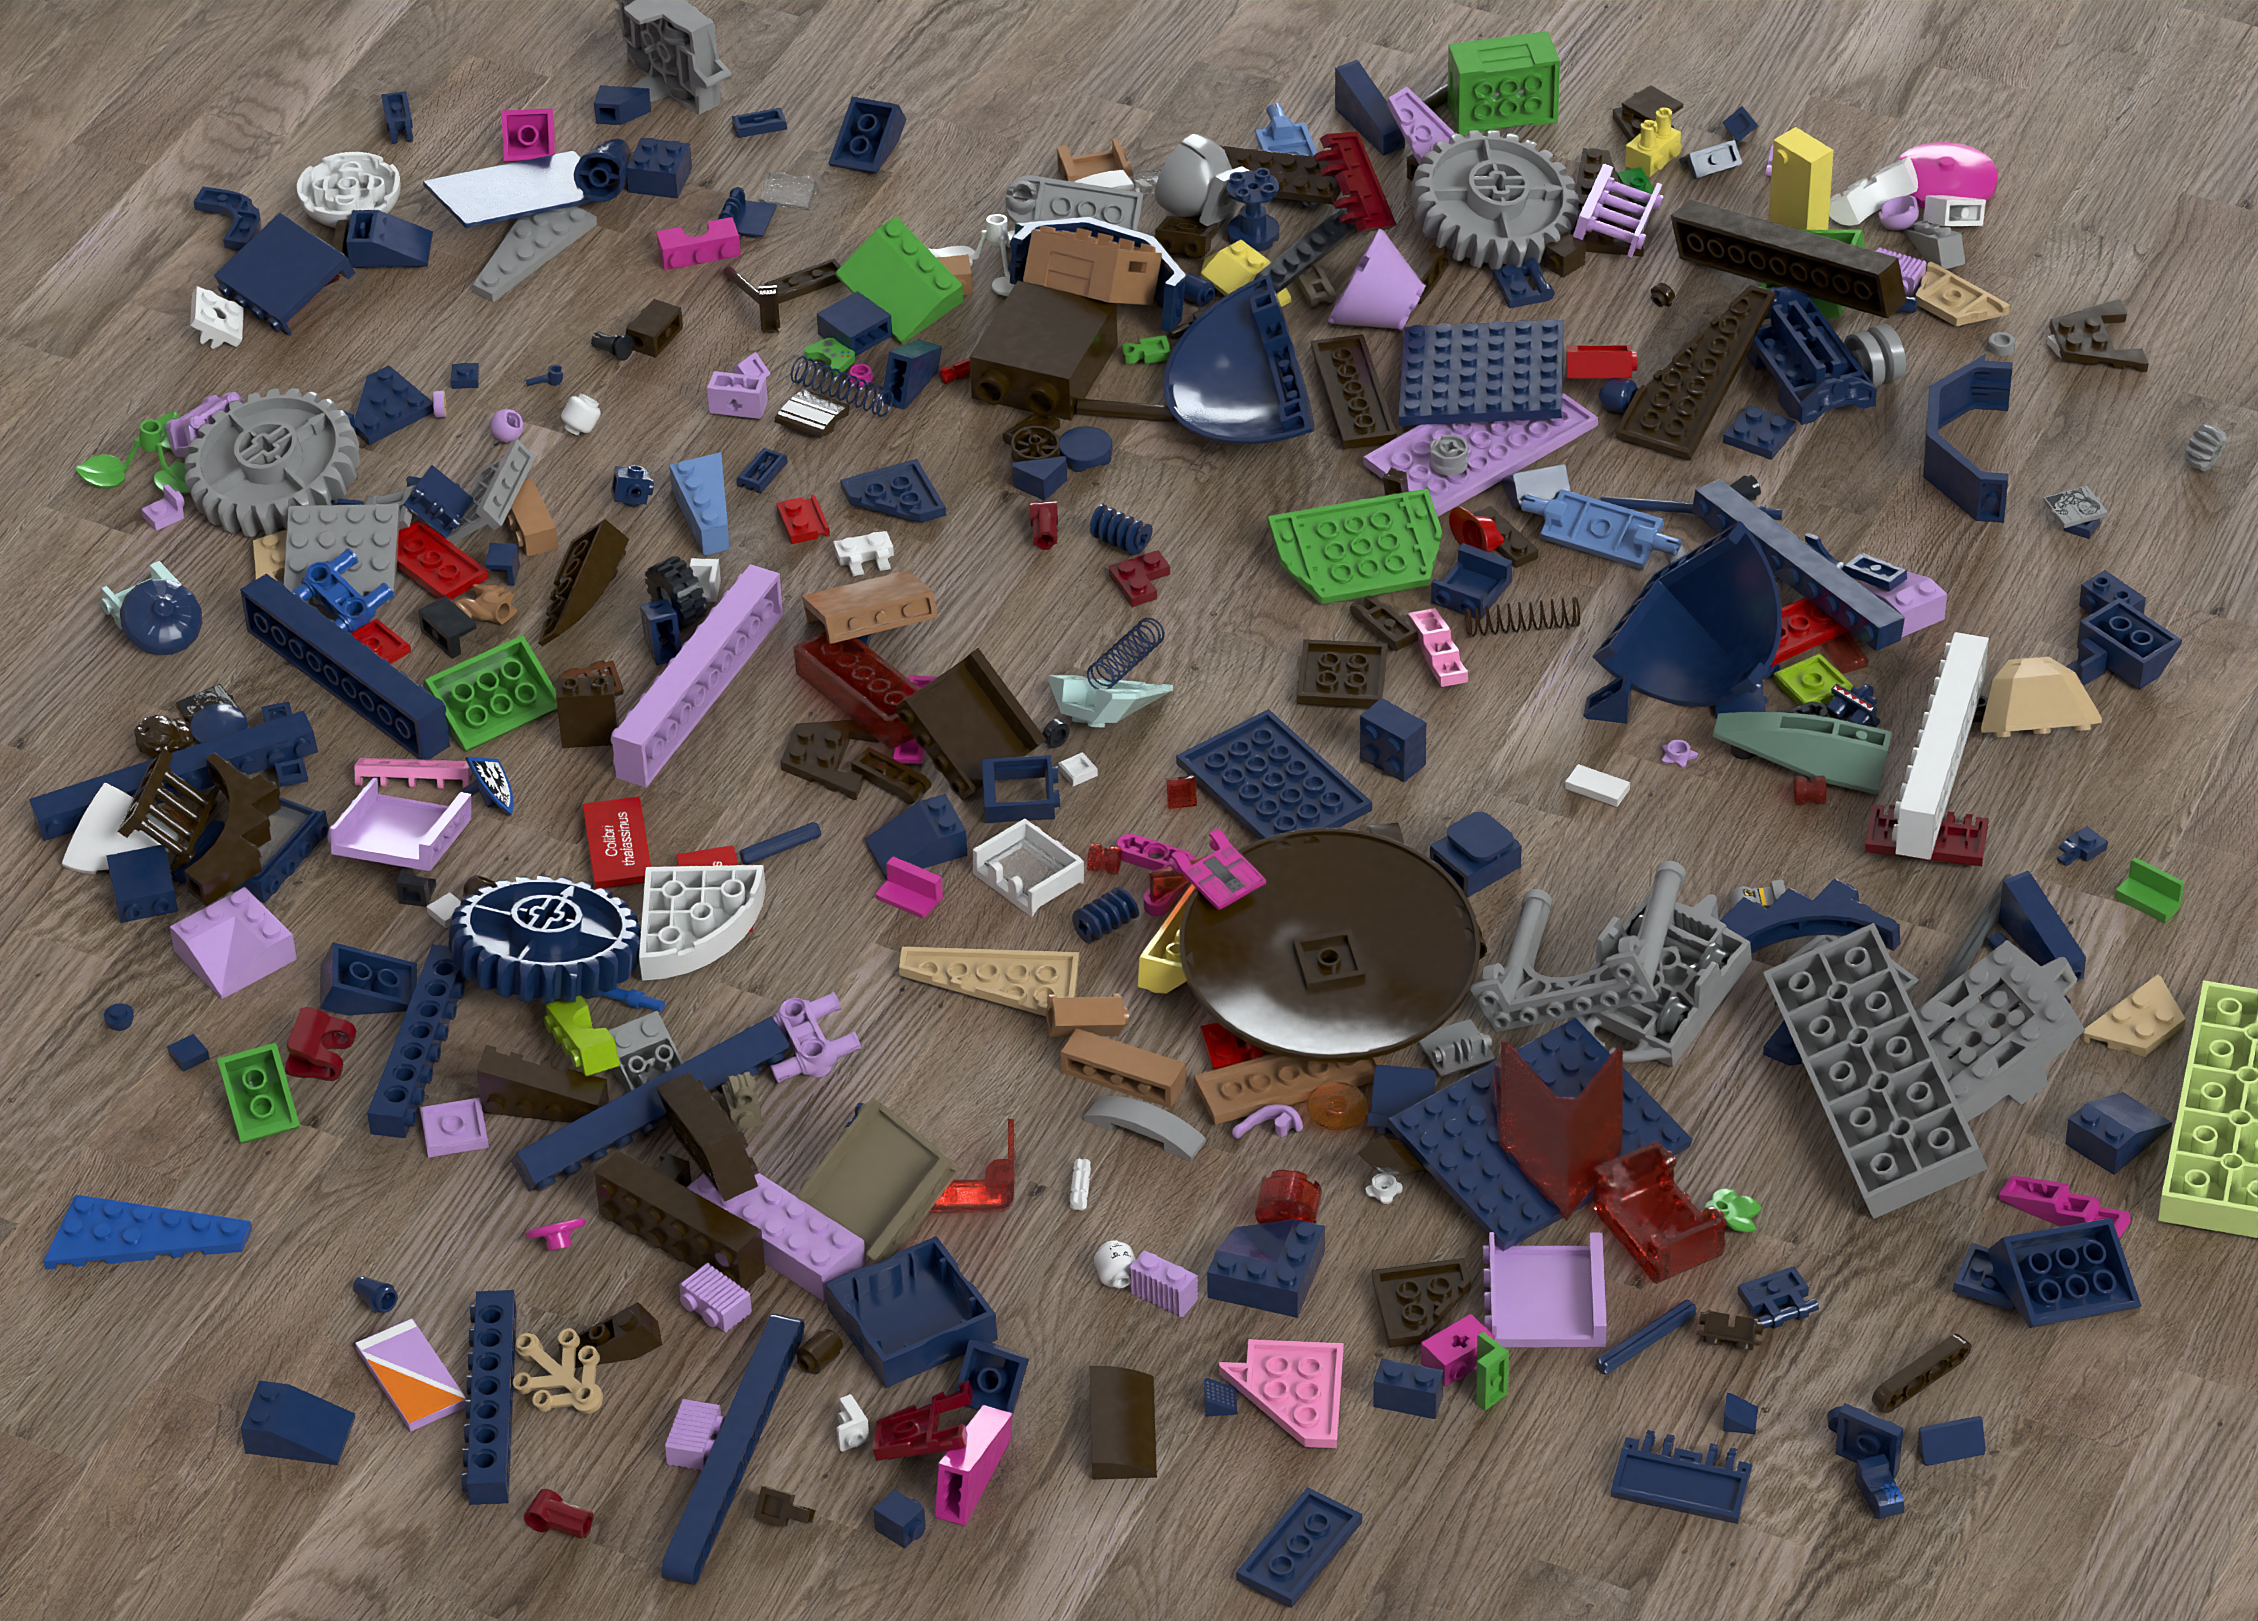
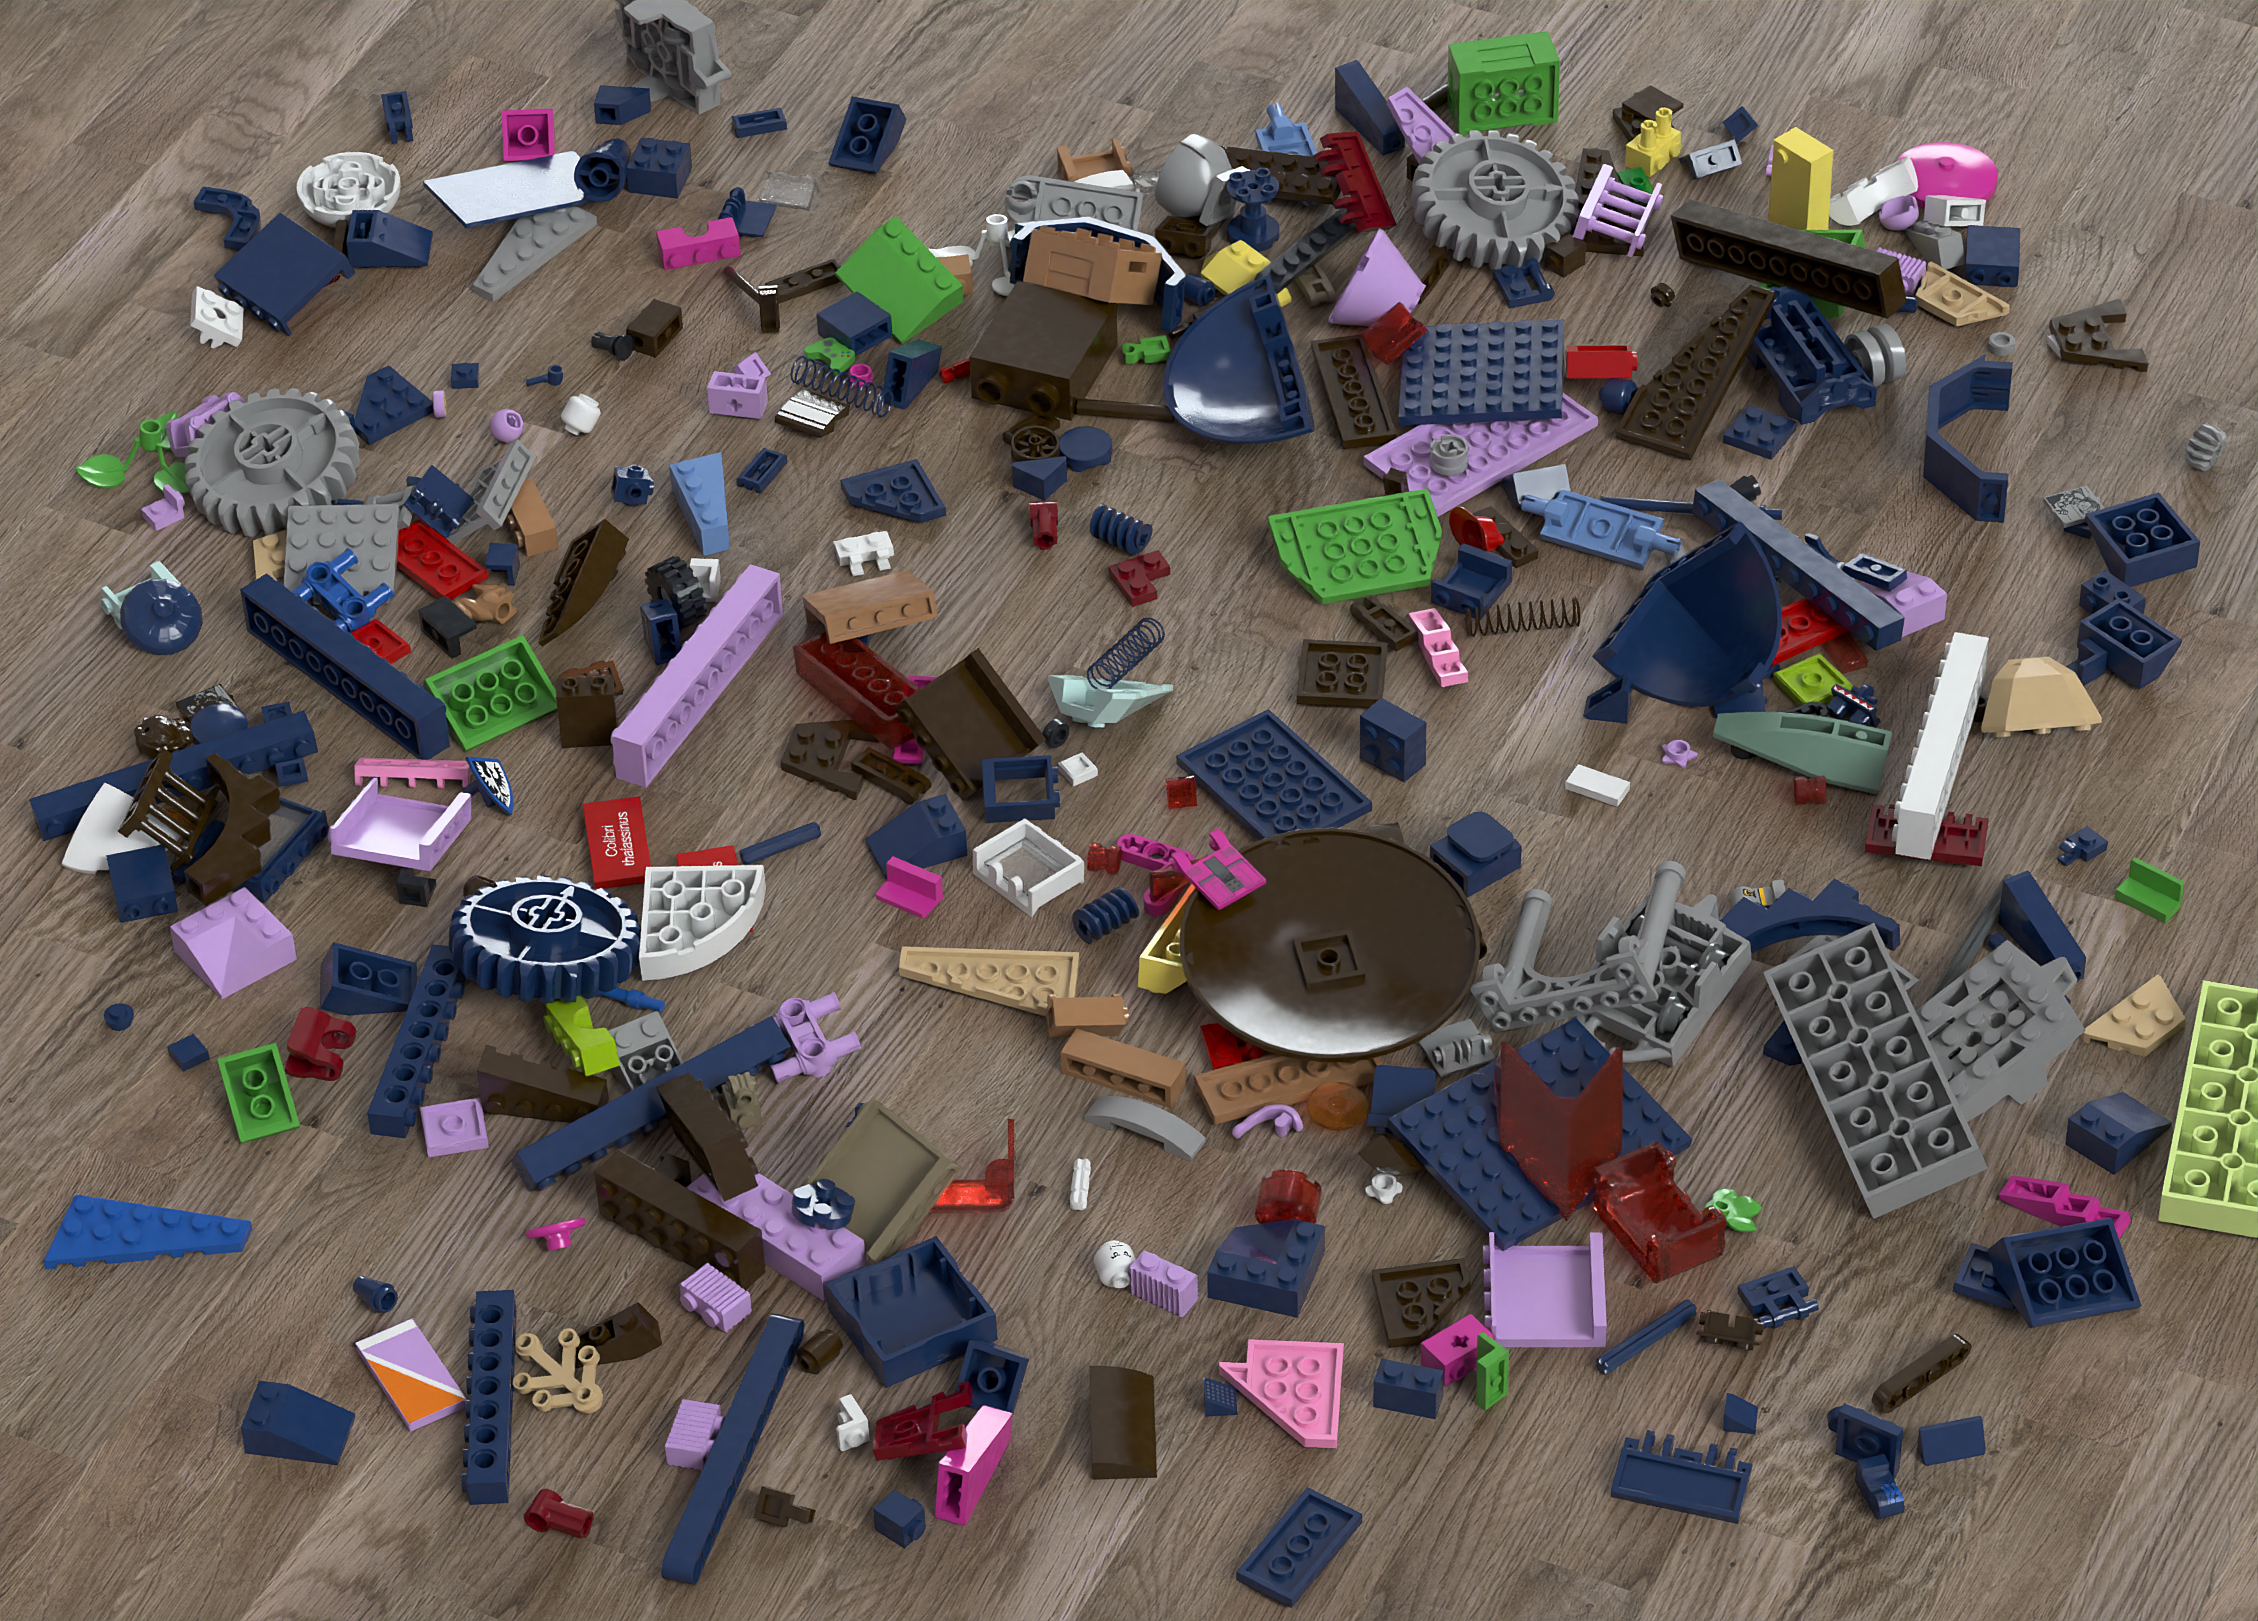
white tile [427,892,461,928] -> none
red plate [776,494,830,545] -> none
none -> dark blue plate [792,1179,855,1230]
none -> clear red panel [1361,302,1427,365]
none -> dark blue panel [1965,225,2021,287]
none -> dark blue slope [2085,492,2200,587]

